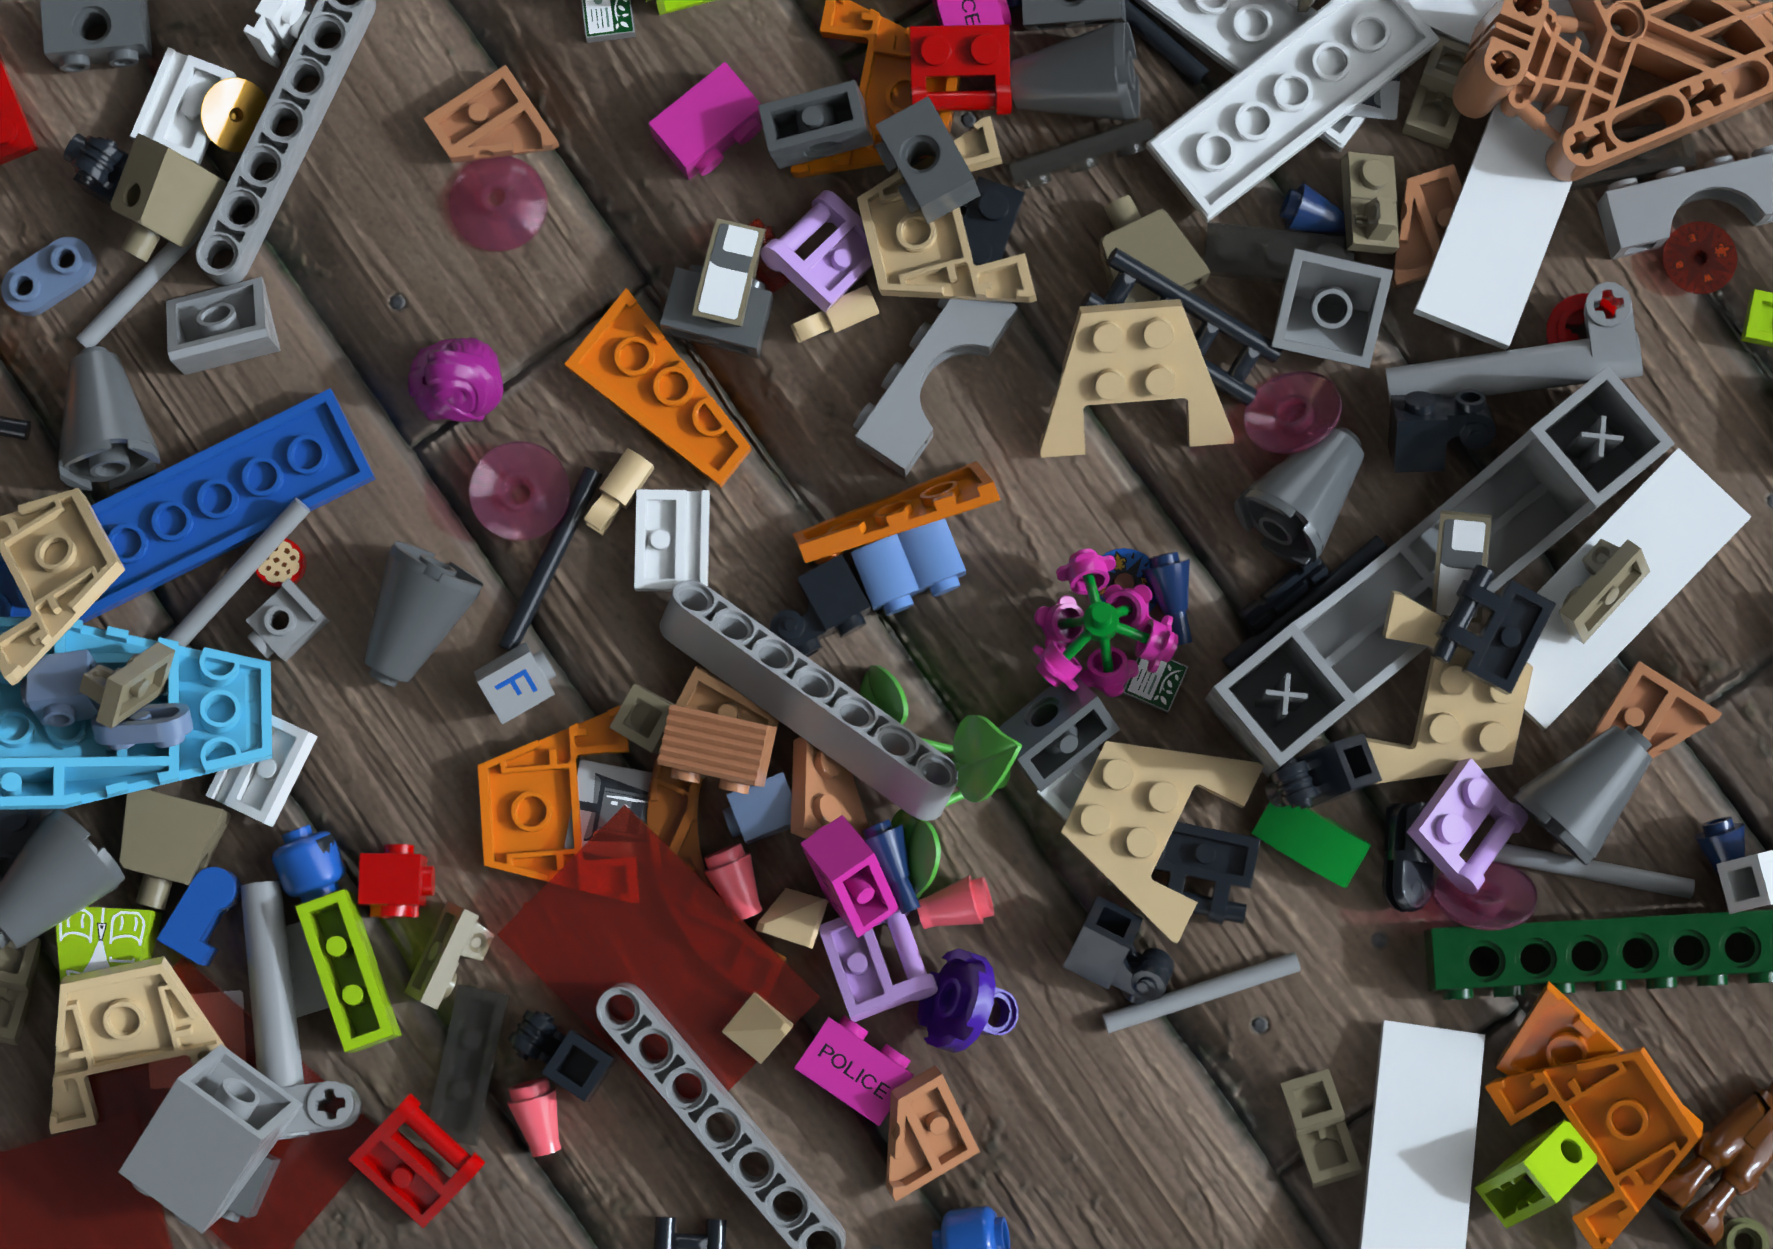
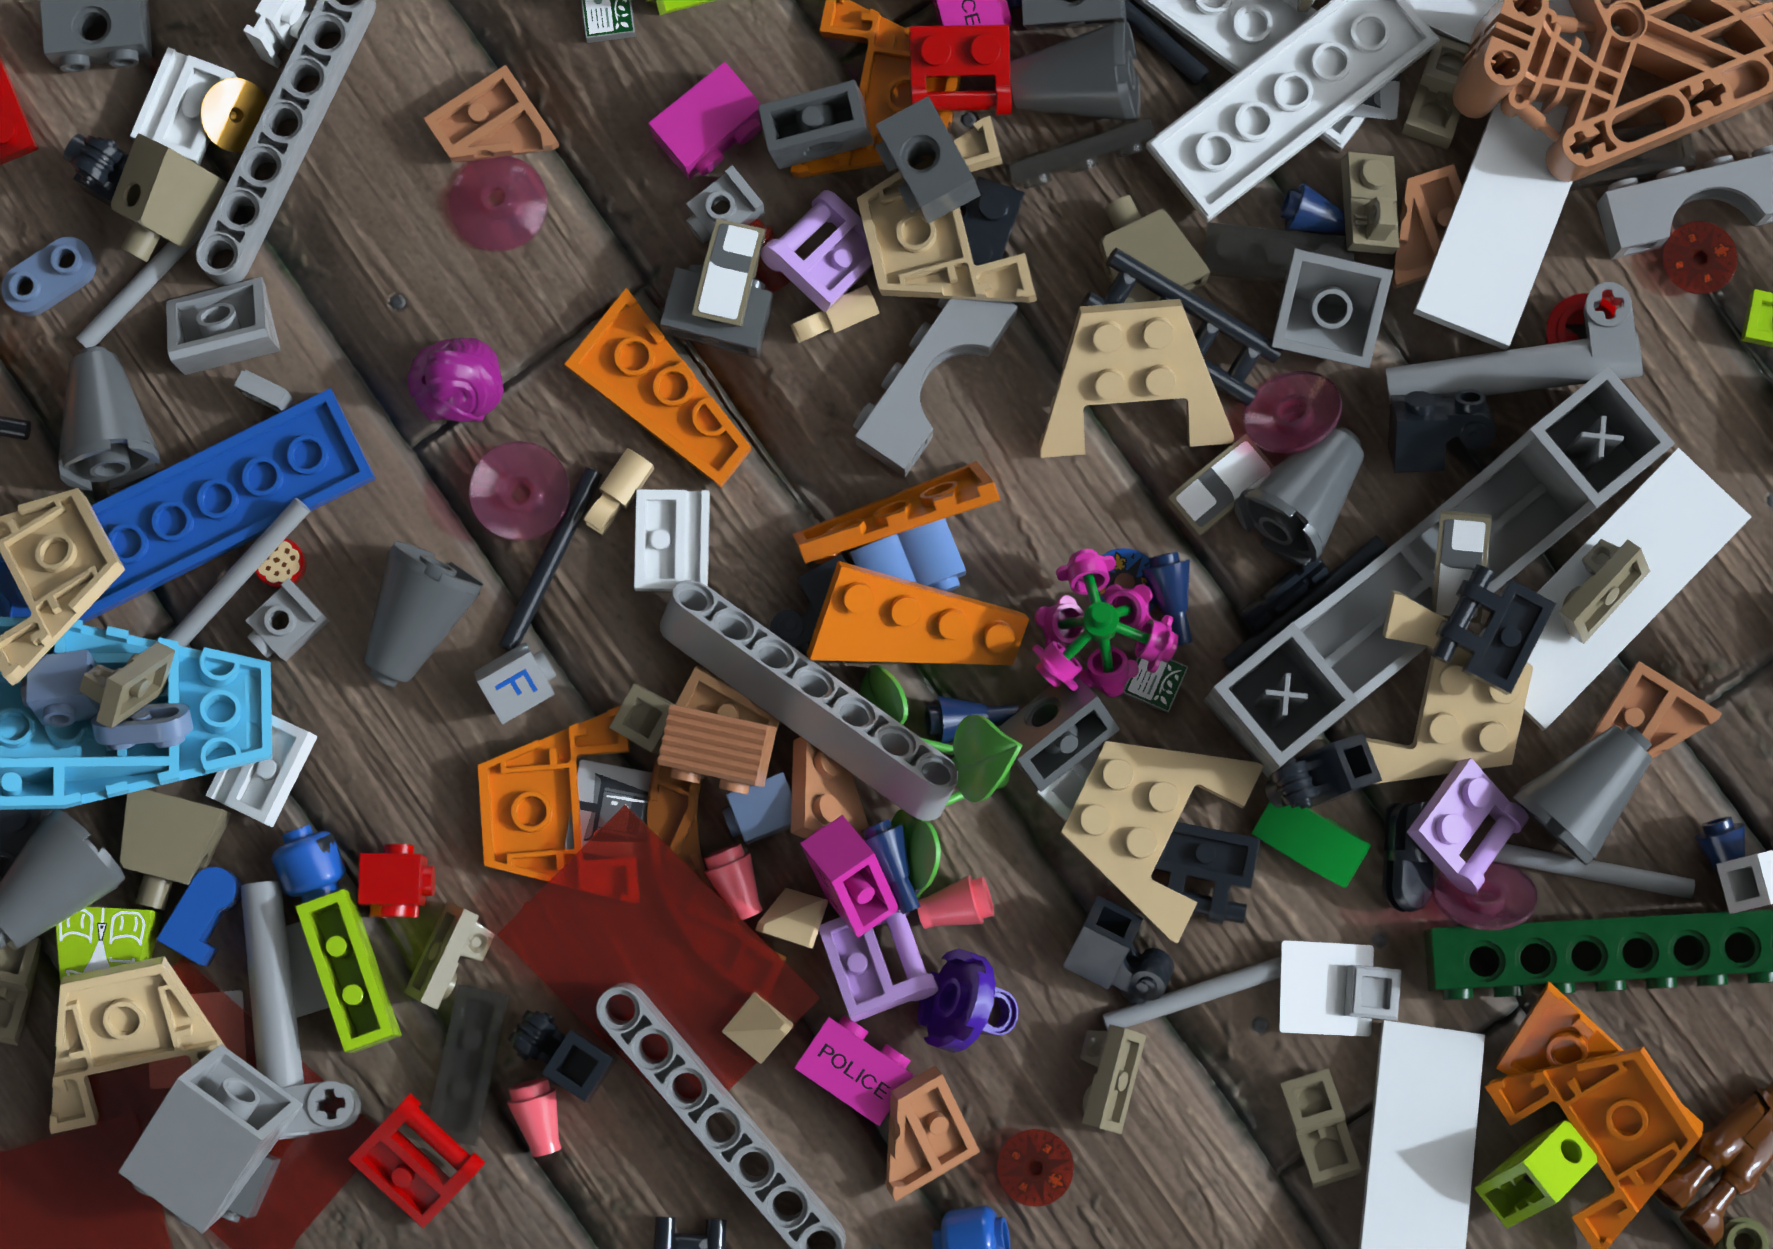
none -> light grey tile [234,370,295,413]
none -> light grey brick [685,165,765,244]
none -> orange wing [806,561,1029,665]
none -> dark blue cone [925,695,1019,744]
none -> clear red piece [997,1129,1074,1207]
none -> dark tan hinge [1080,1024,1147,1134]
none -> slope [1164,434,1274,539]
none -> white sticker [1279,941,1374,1037]
none -> light grey tile [1344,965,1401,1021]

